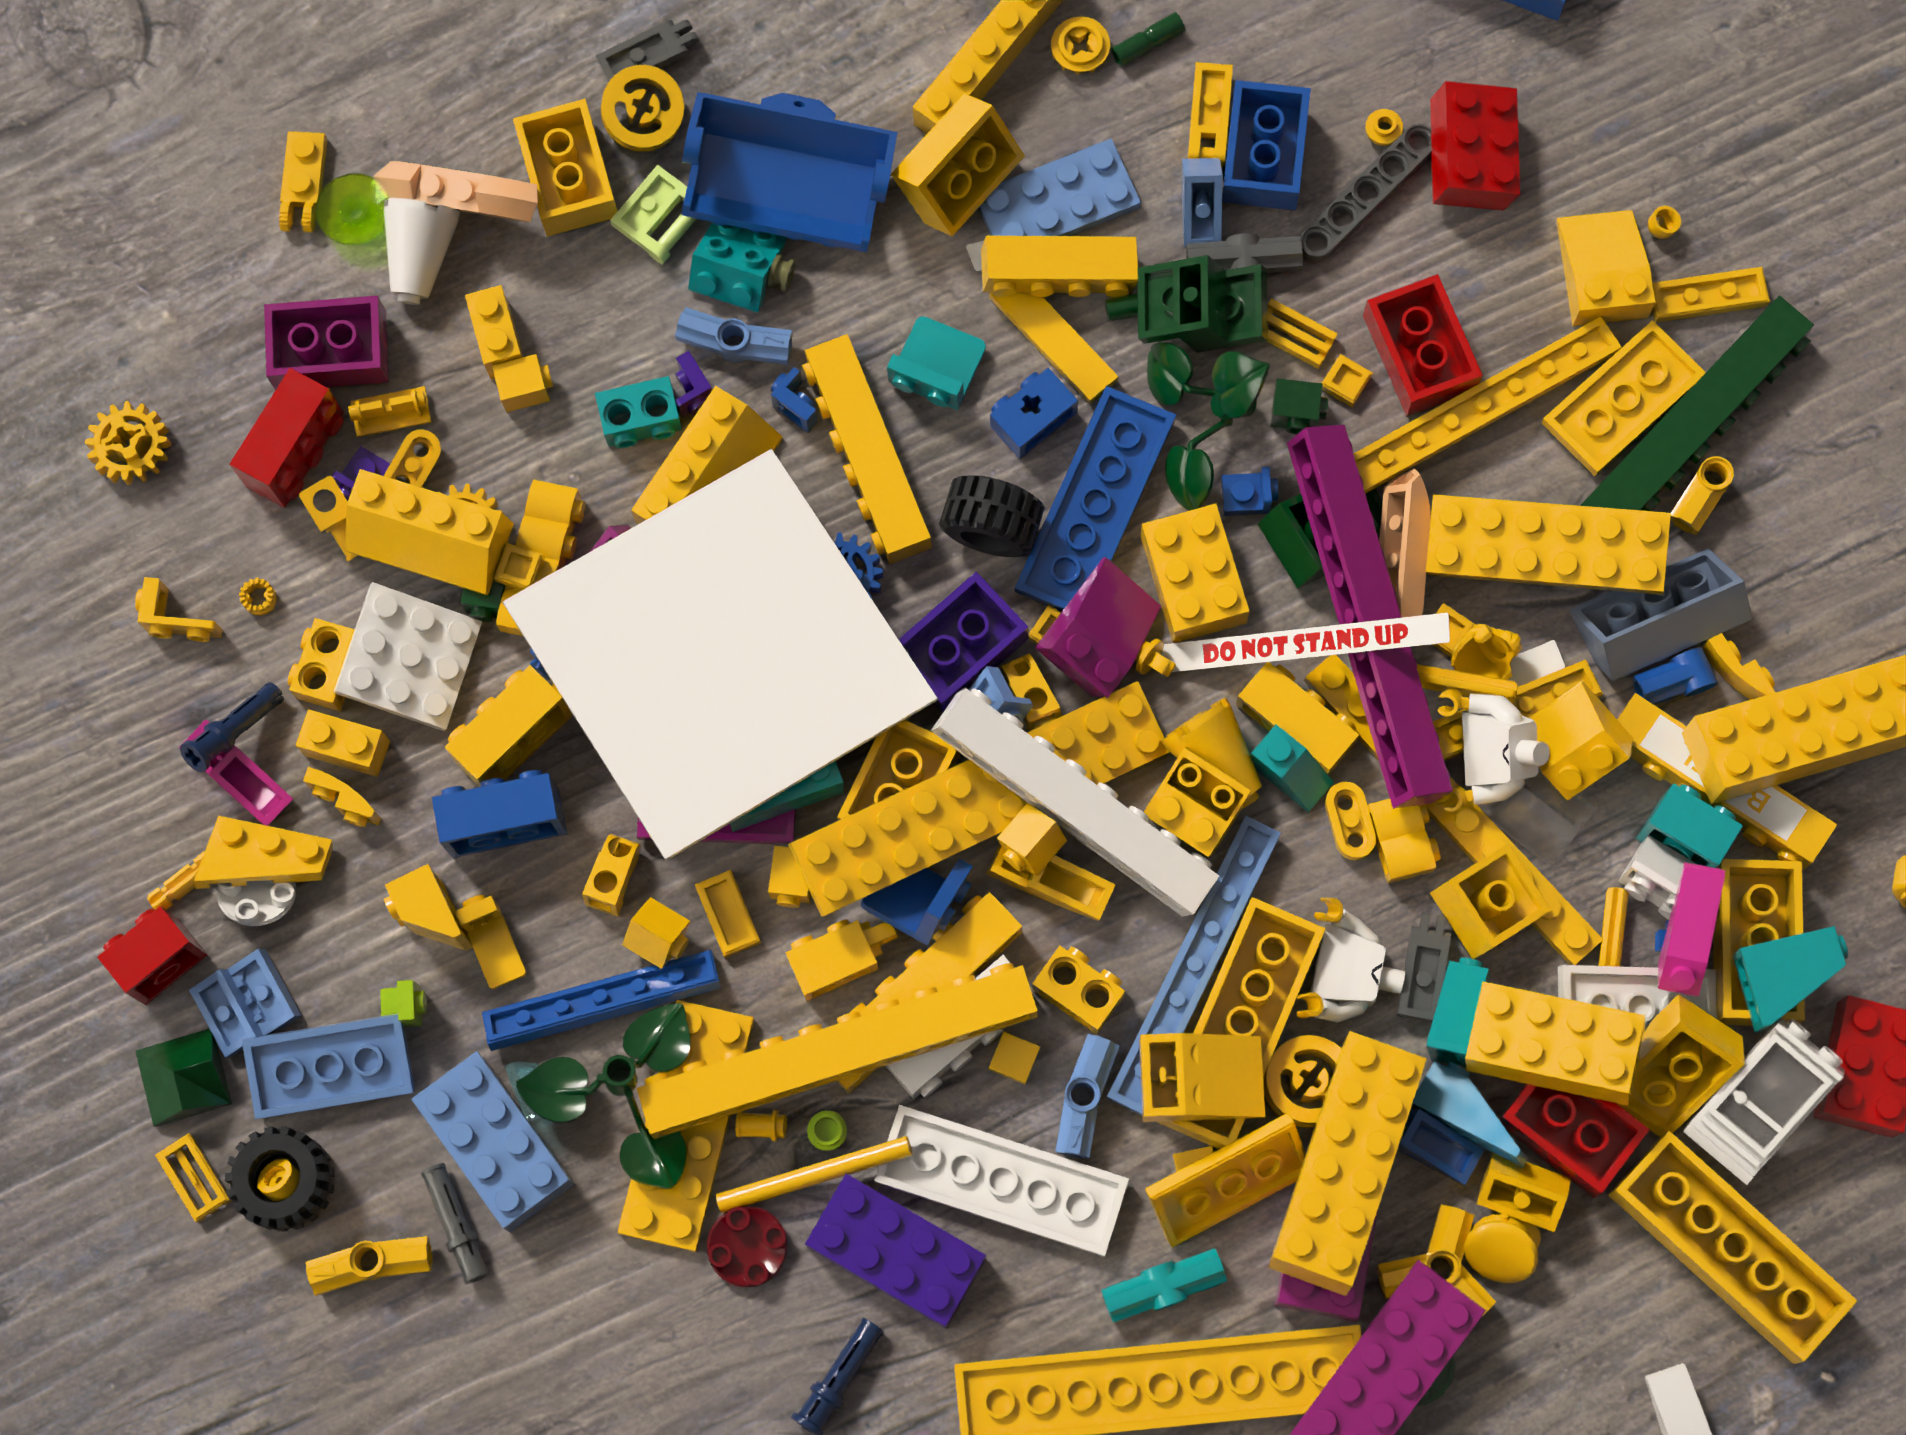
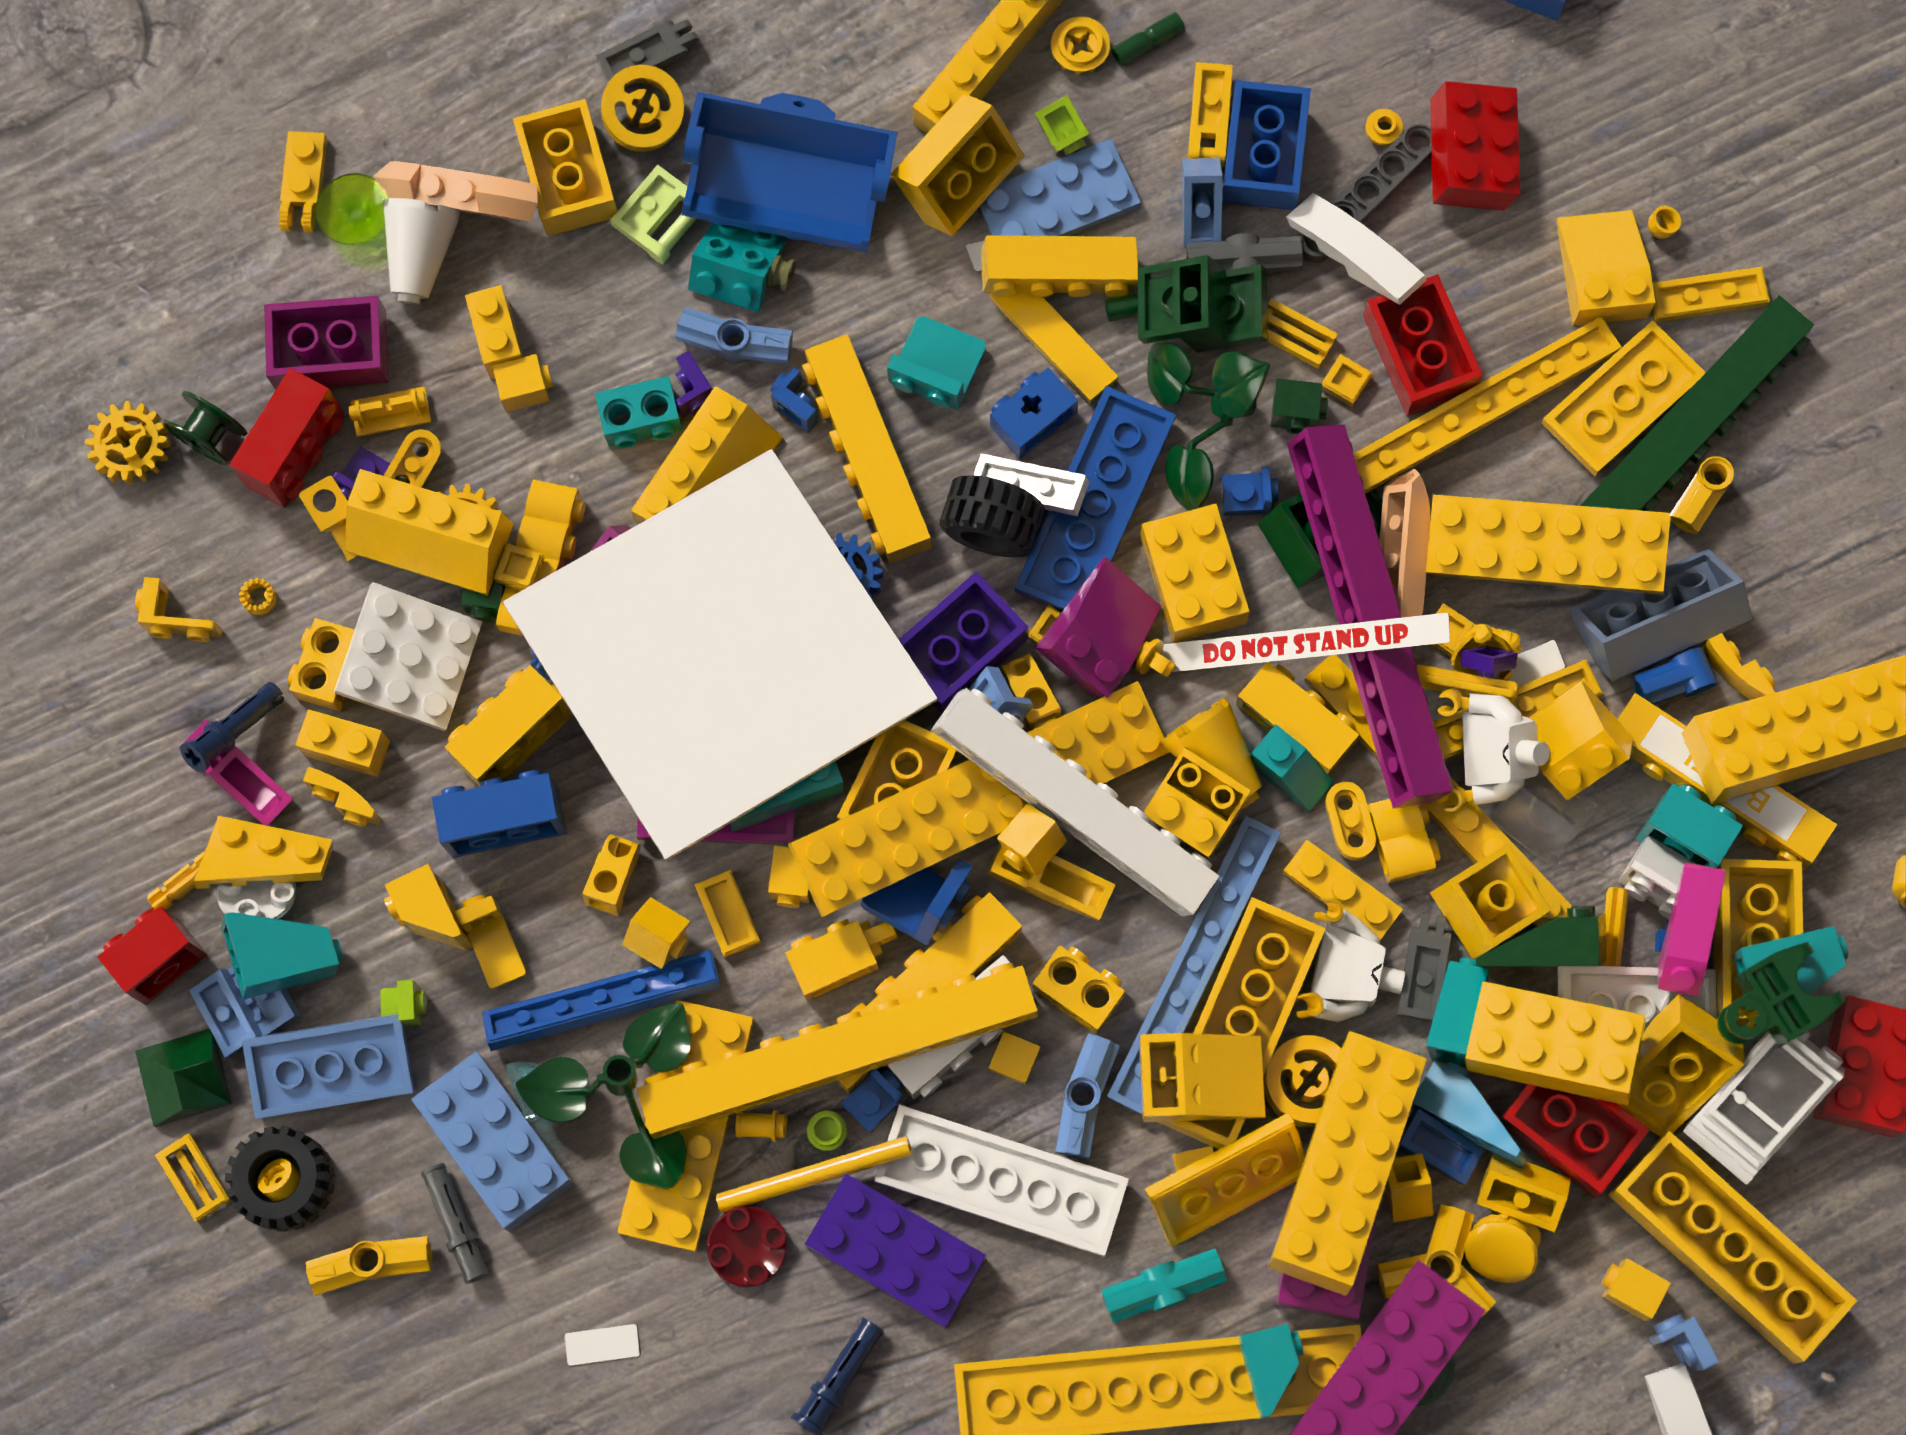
none -> dark green piece [162,391,248,466]
none -> teal slope [221,912,343,1000]
none -> white sticker [565,1324,640,1366]
none -> blue bracket [841,1069,903,1133]
none -> white plate [974,454,1090,516]
none -> lime bracket [1034,95,1090,156]
none -> teal slope [1238,1323,1304,1419]
none -> yellow plate [1283,840,1403,941]
none -> white slope [1286,193,1427,305]
none -> yellow brick [1385,1154,1433,1223]
none -> dark purple plate [1461,645,1518,678]
none -> dark green slope [1476,906,1606,966]
none -> yellow brick [1601,1259,1671,1321]
none -> medium blue bracket [1648,1314,1719,1372]
none -> dark green piece [1717,942,1846,1048]

